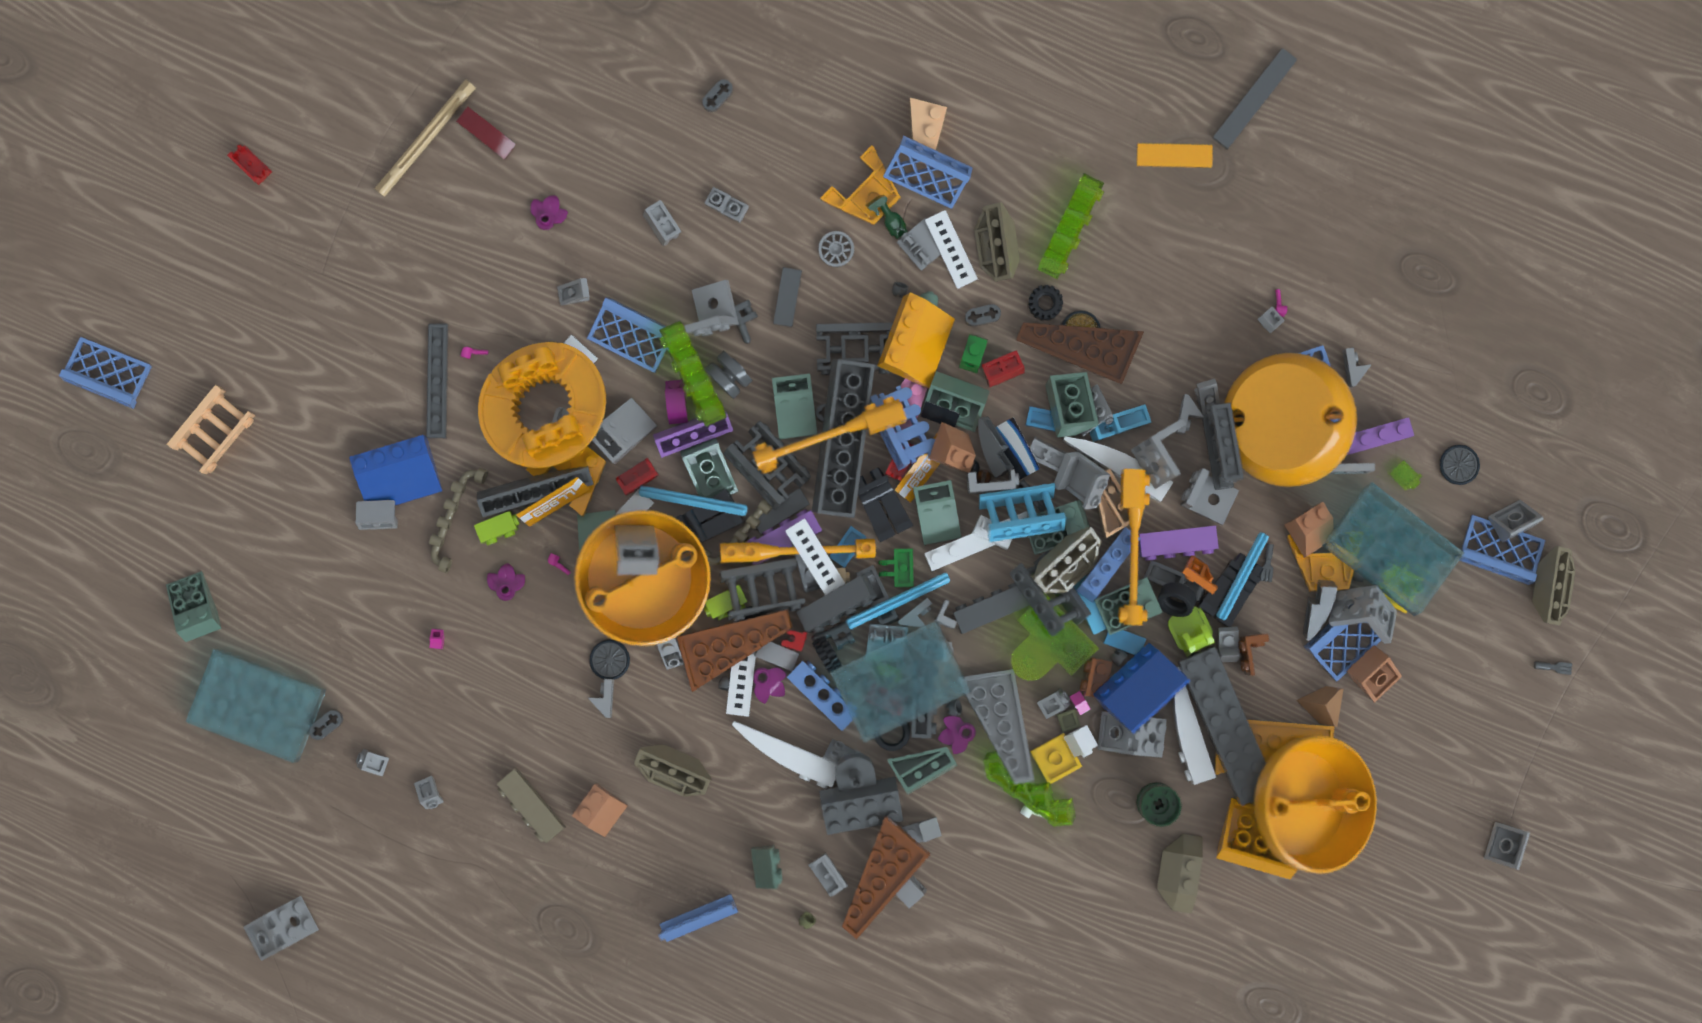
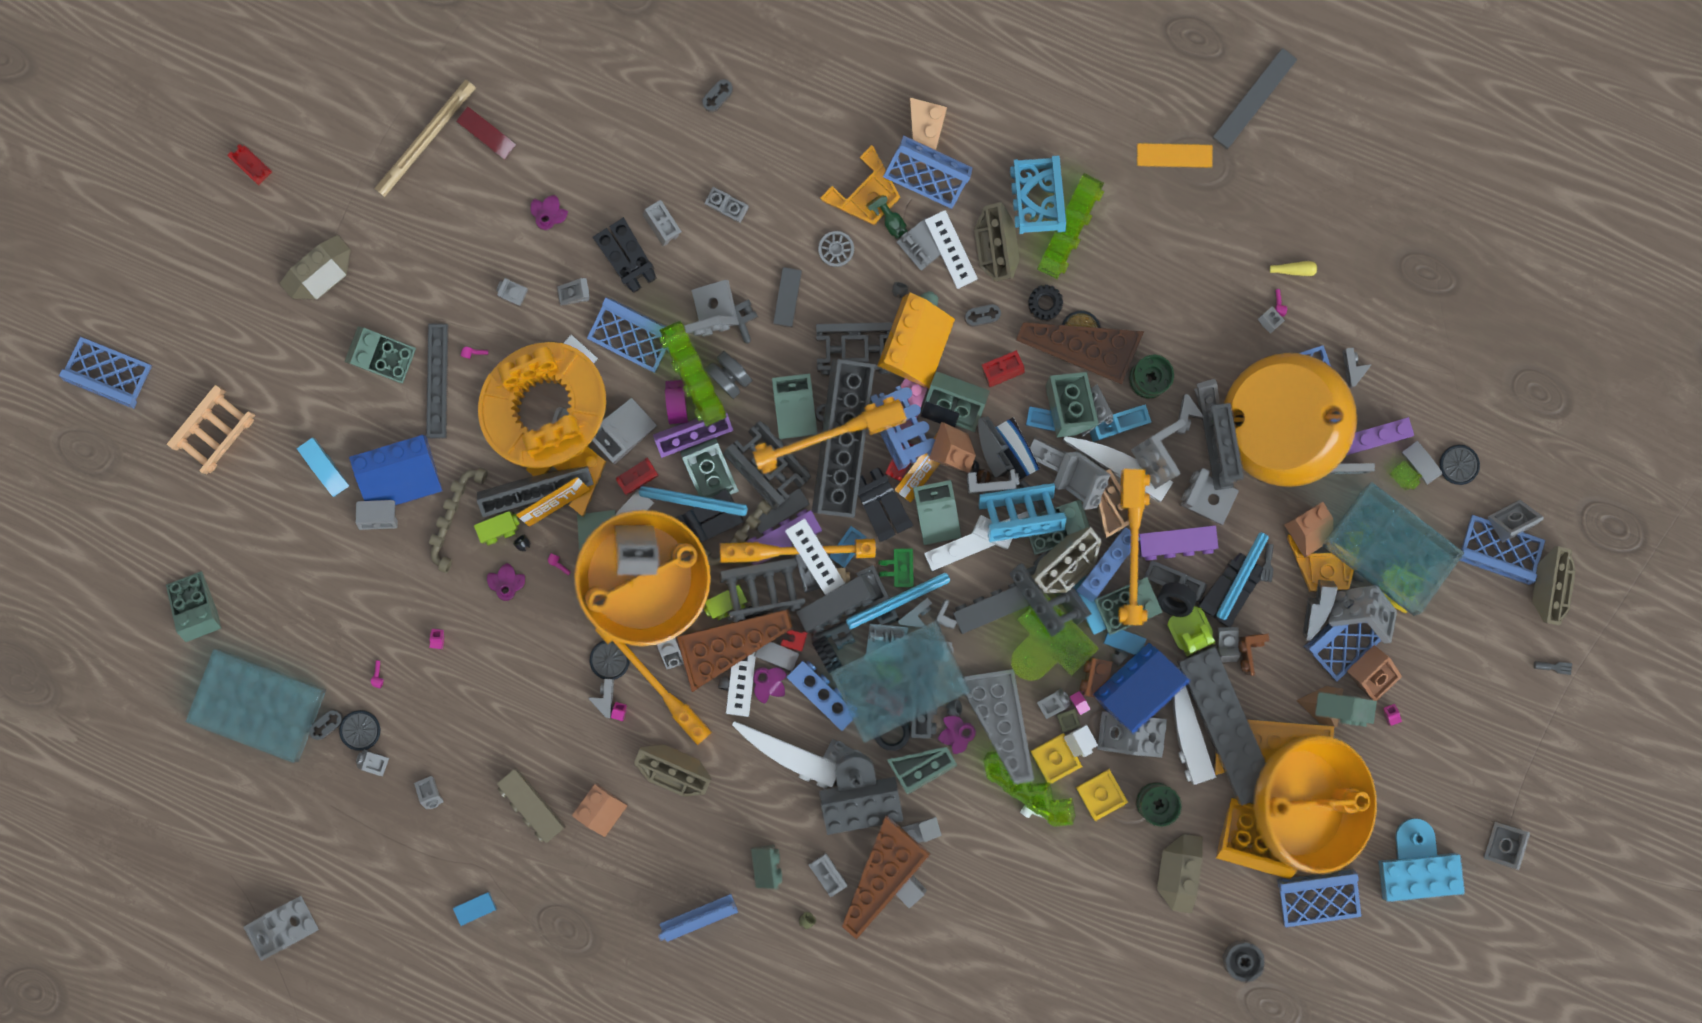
green torso [959,334,988,374] -> none
orange wing [1182,555,1218,594] -> none
none -> dark tan wedge [280,235,351,300]
none -> medium azure slope [297,437,349,497]
none -> dark grey wheel [339,710,381,751]
none -> sand green slope [344,326,416,384]
none -> dark pink hand [371,660,384,689]
none -> dark azure tile [453,892,497,926]
none -> light grey bracket [496,278,528,307]
none -> black hinge [513,535,530,551]
none -> black hips [592,217,657,293]
none -> light orange bar [595,628,712,745]
none -> dark pink piece [611,702,627,721]
none -> medium azure fence [1010,156,1066,234]
none -> yellow tile [1075,769,1128,821]
none -> dark green wheel [1129,354,1174,399]
none -> dark grey brick [1222,940,1265,982]
none -> light yellow piece [1270,261,1317,276]
none -> medium blue fence [1277,869,1361,927]
none -> sand green wedge [1315,692,1377,727]
none -> medium azure brick [1378,818,1465,902]
none -> dark pink piece [1384,704,1402,726]
none -> light grey slope [1402,441,1442,485]

